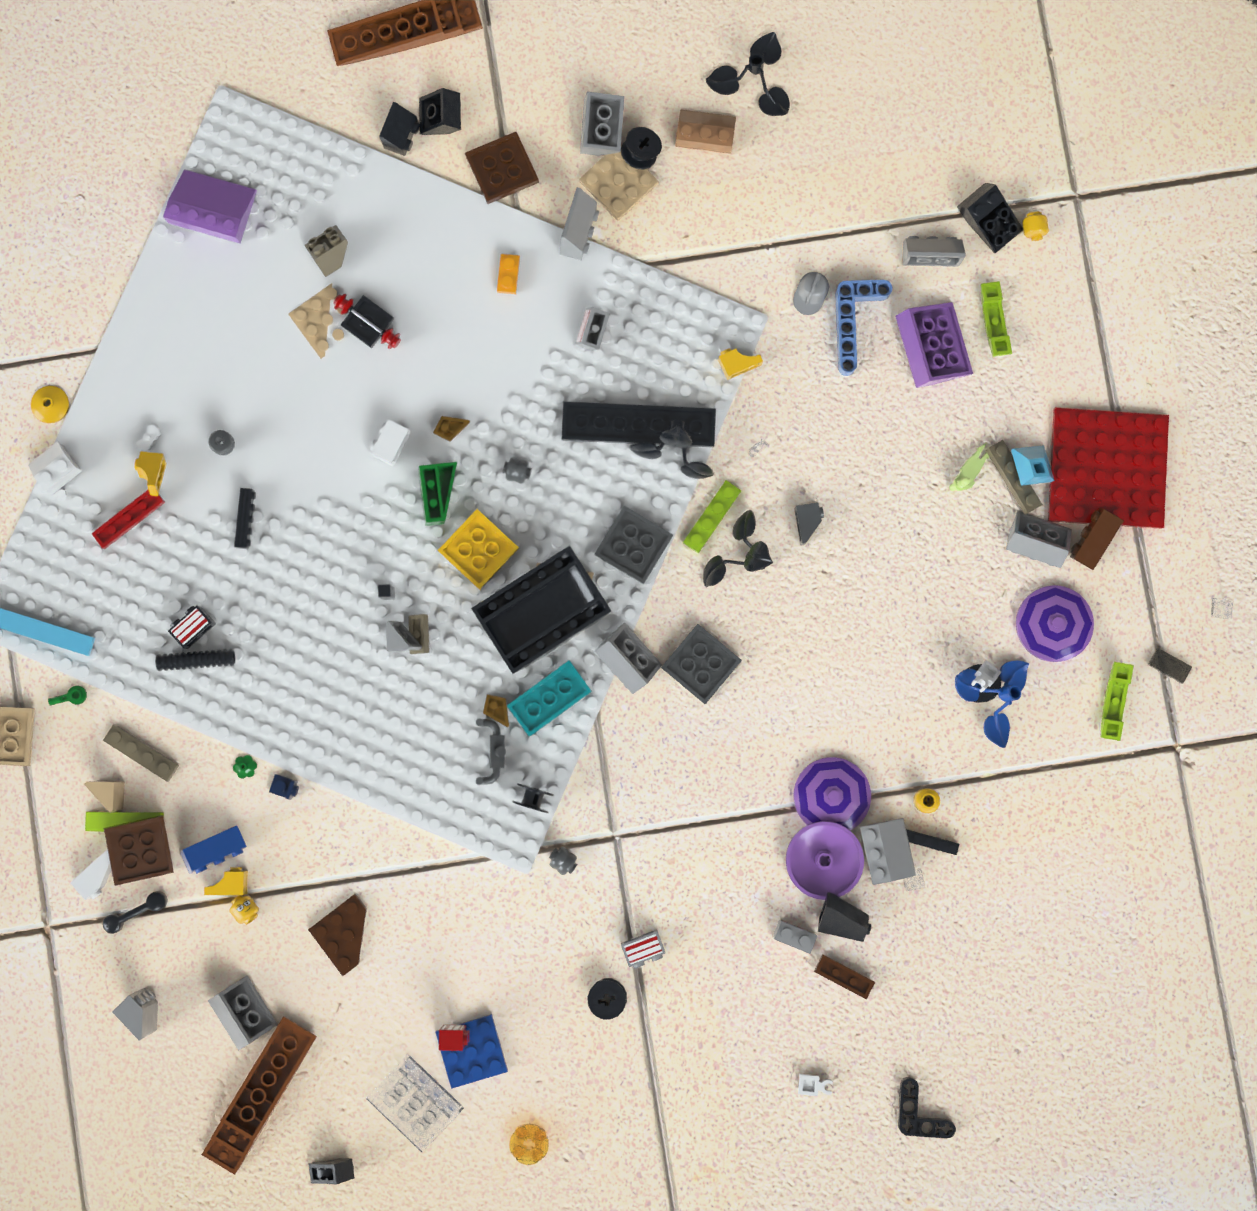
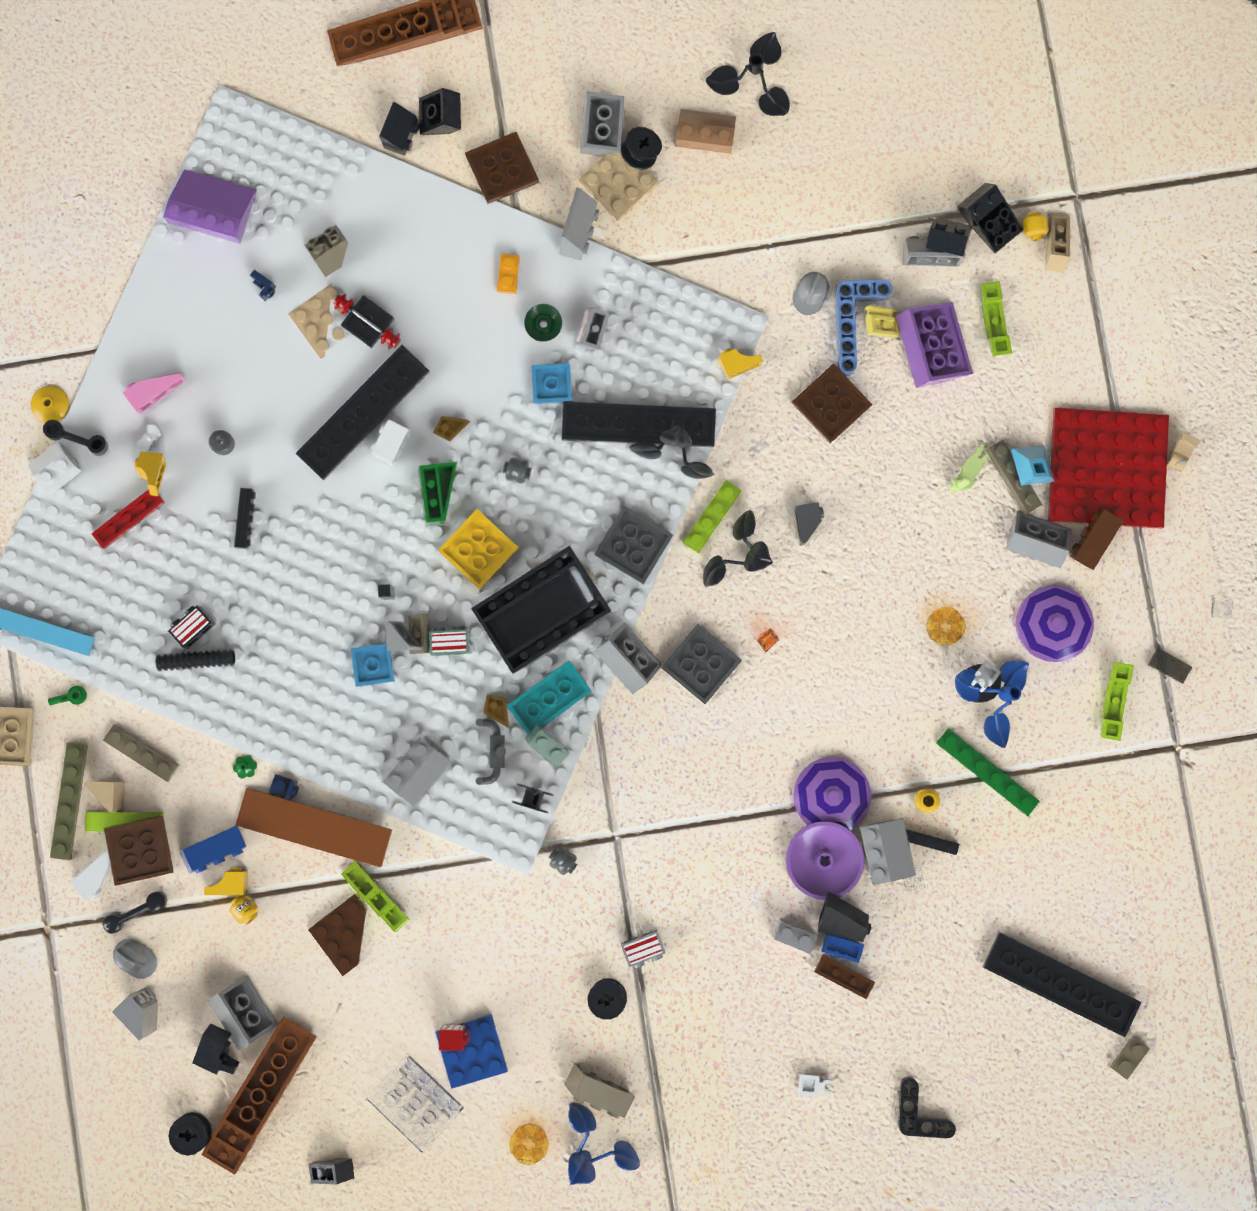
none -> black piece [43,420,109,456]
none -> olive plate [50,742,88,860]
none -> light grey piece [113,939,157,979]
none -> bright pink slope [123,373,186,414]
none -> black piece [168,1112,212,1156]
none -> black hinge [192,1023,240,1075]
none -> dark orange slope [236,788,393,867]
none -> dark blue bracket [250,269,276,301]
none -> black plate [295,345,430,481]
none -> lime slope [341,861,410,933]
none -> dark azure plate [351,643,395,687]
none -> light grey slope [383,737,452,806]
none -> brick [429,626,471,656]
none -> dark green dish [524,304,562,342]
none -> sand green brick [525,724,570,768]
none -> dark azure plate [532,363,572,404]
none -> dark tan wedge [564,1063,635,1118]
none -> blue plant [568,1103,640,1185]
none -> clear orange slope [757,628,779,652]
none -> reddish brown plate [791,363,872,444]
none -> blue plate [821,934,864,963]
none -> light yellow plate [865,305,900,338]
none -> black slope [926,217,973,256]
none -> clear yellow plate [926,607,966,646]
none -> green plate [936,728,1040,816]
none -> black plate [982,932,1142,1037]
none -> tan slope [1045,213,1070,273]
none -> dark tan plate [1110,1035,1150,1080]
none -> tan leg [1167,432,1199,472]

